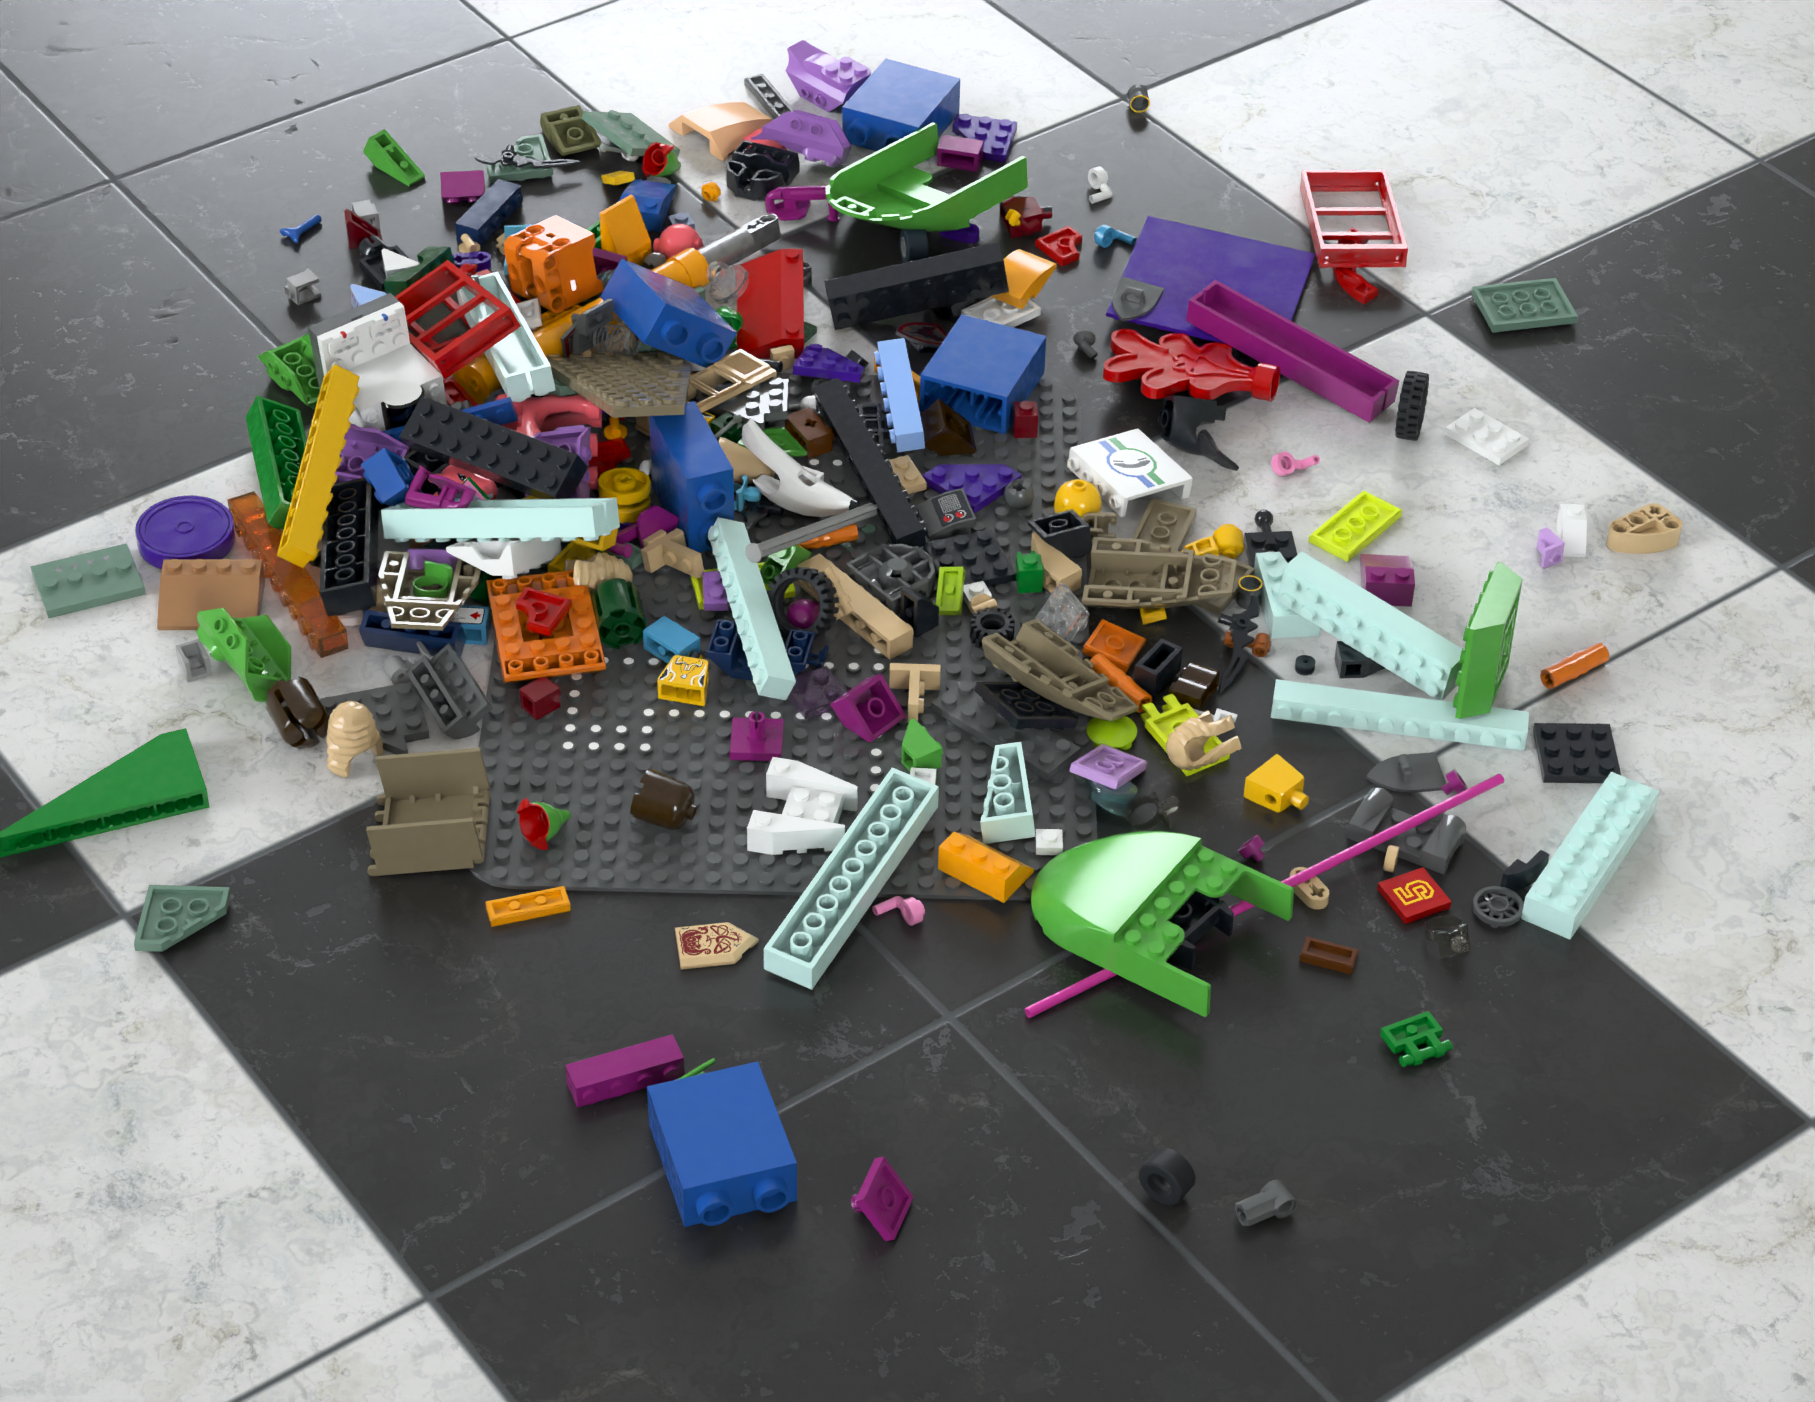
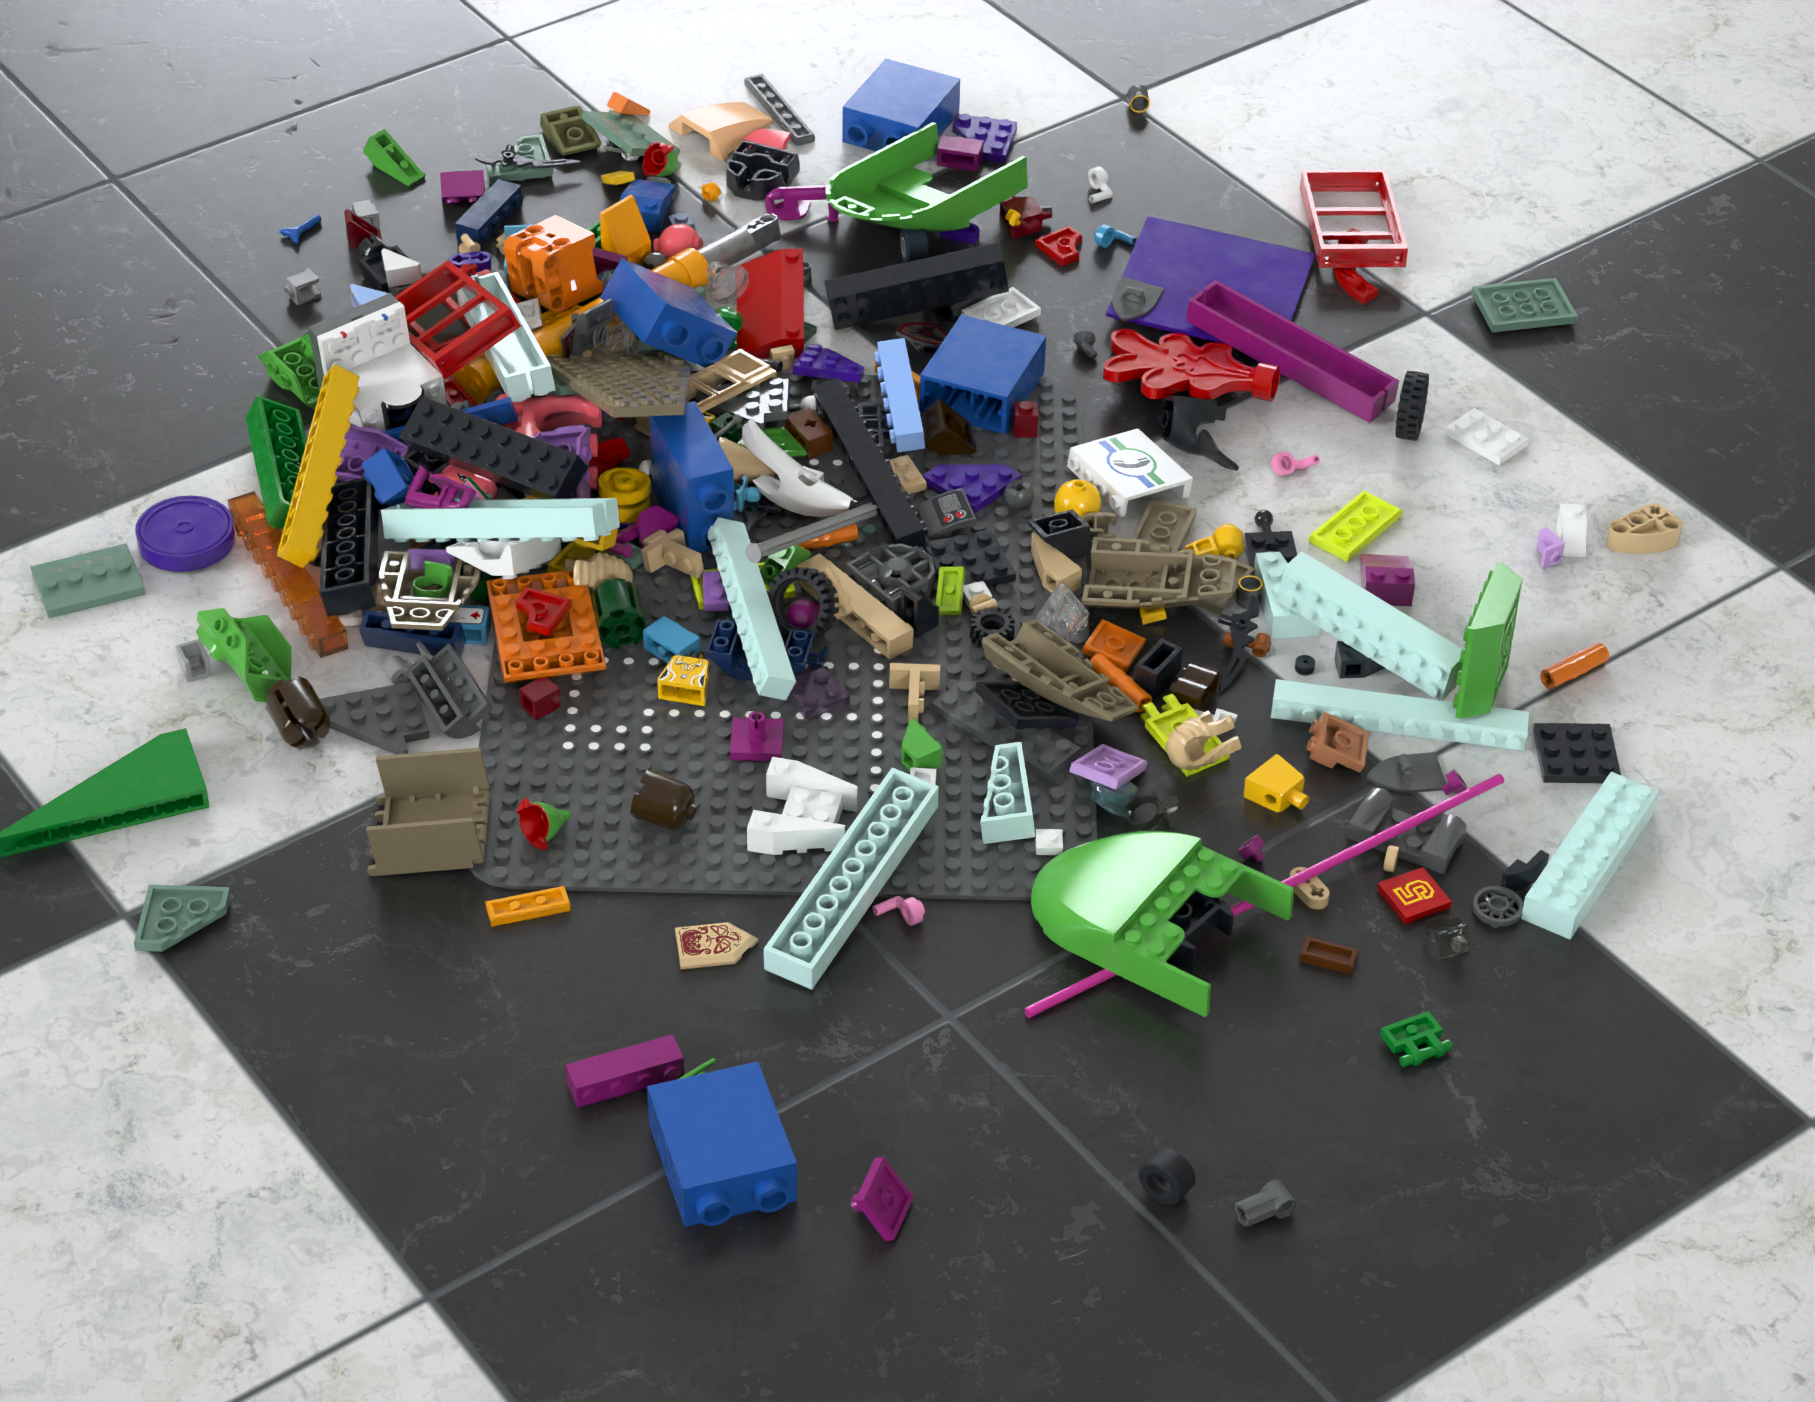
medium nougat slope [157,559,265,630] -> none
tan hair [326,701,384,778] -> none
dark green arch [383,246,454,297] -> none
light orange plate [604,416,627,440] -> none
medium lavender slope [751,110,852,168] -> none
medium lavender slope [785,40,871,112] -> none
magenta slope [830,673,907,743] -> none
black tile [846,349,869,369] -> none
light orange slope [938,832,1034,903] -> none
light orange slope [990,249,1057,309] -> none
green brick [1015,551,1044,593] -> none
lime dish [1086,716,1137,750] -> none
none -> orange slope [607,92,651,115]
none -> nougat plate [1306,712,1370,773]

